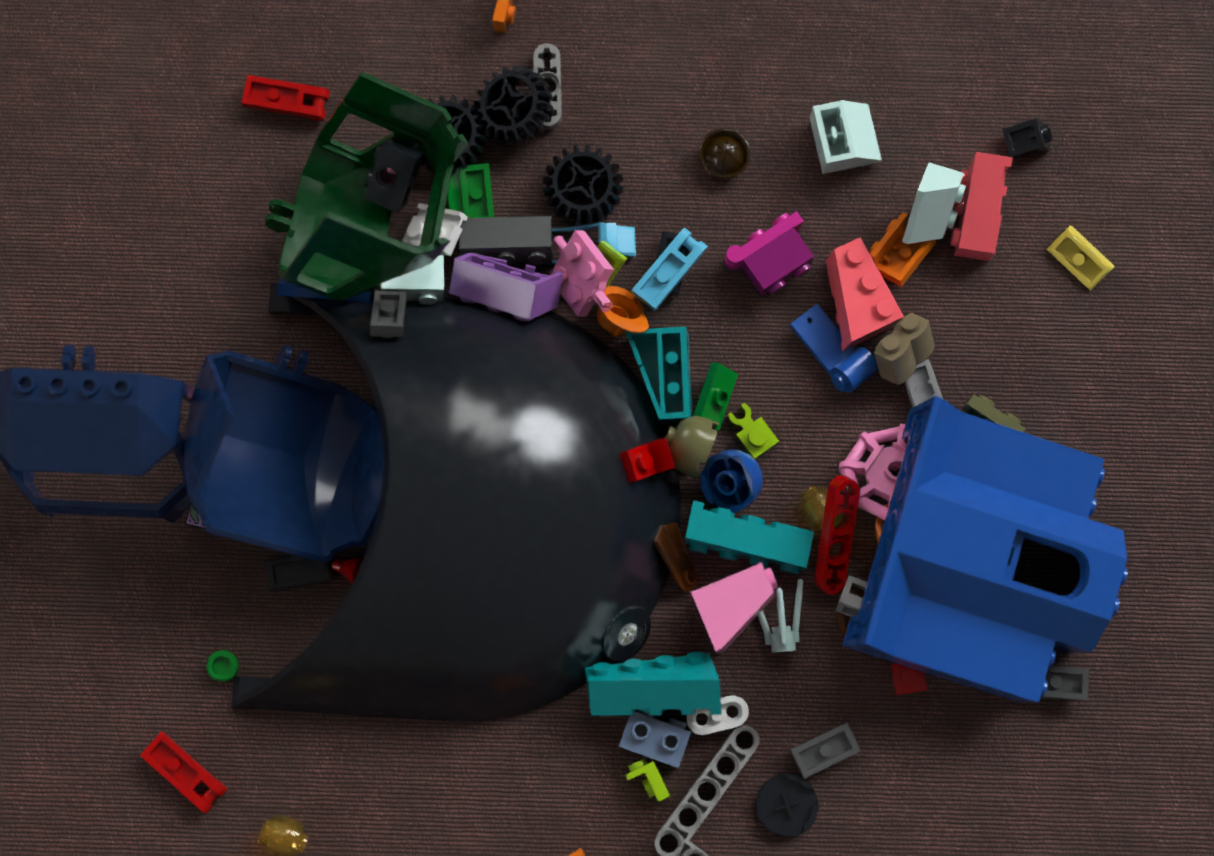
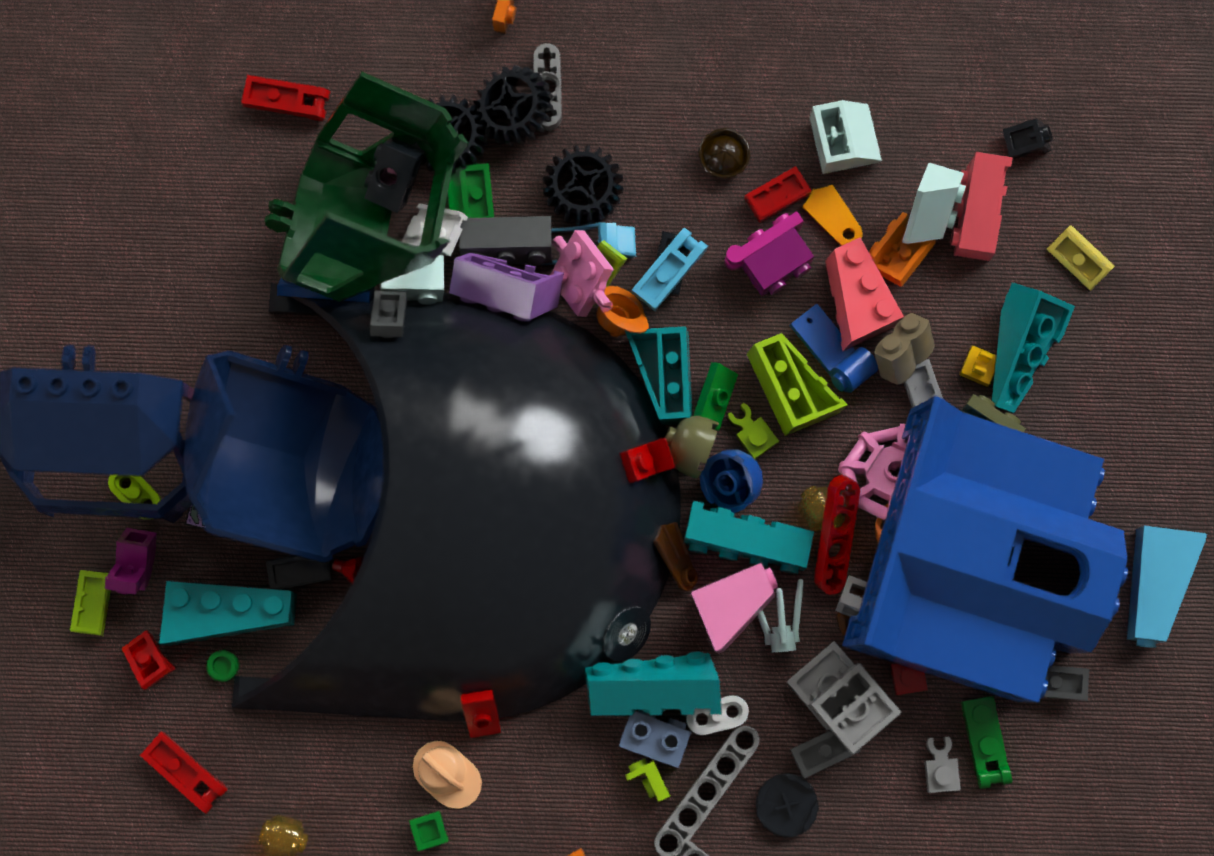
none -> lime plate [70,570,111,636]
none -> magenta brick [105,528,157,594]
none -> lime plate [108,475,162,520]
none -> red slope [122,630,176,690]
none -> teal wedge [159,581,297,646]
none -> green plate [409,811,449,851]
none -> light nougat piece [413,741,482,809]
none -> red plate [461,690,501,738]
none -> red plate [744,166,812,223]
none -> lime wedge [747,333,848,436]
none -> light grey bracket [786,641,902,754]
none -> light orange piece [803,185,863,246]
none -> light grey plate [924,737,961,793]
none -> yellow tile [959,345,996,387]
none -> green plate [961,696,1012,789]
none -> teal wedge [992,282,1075,413]
none -> medium azure slope [1127,526,1207,648]

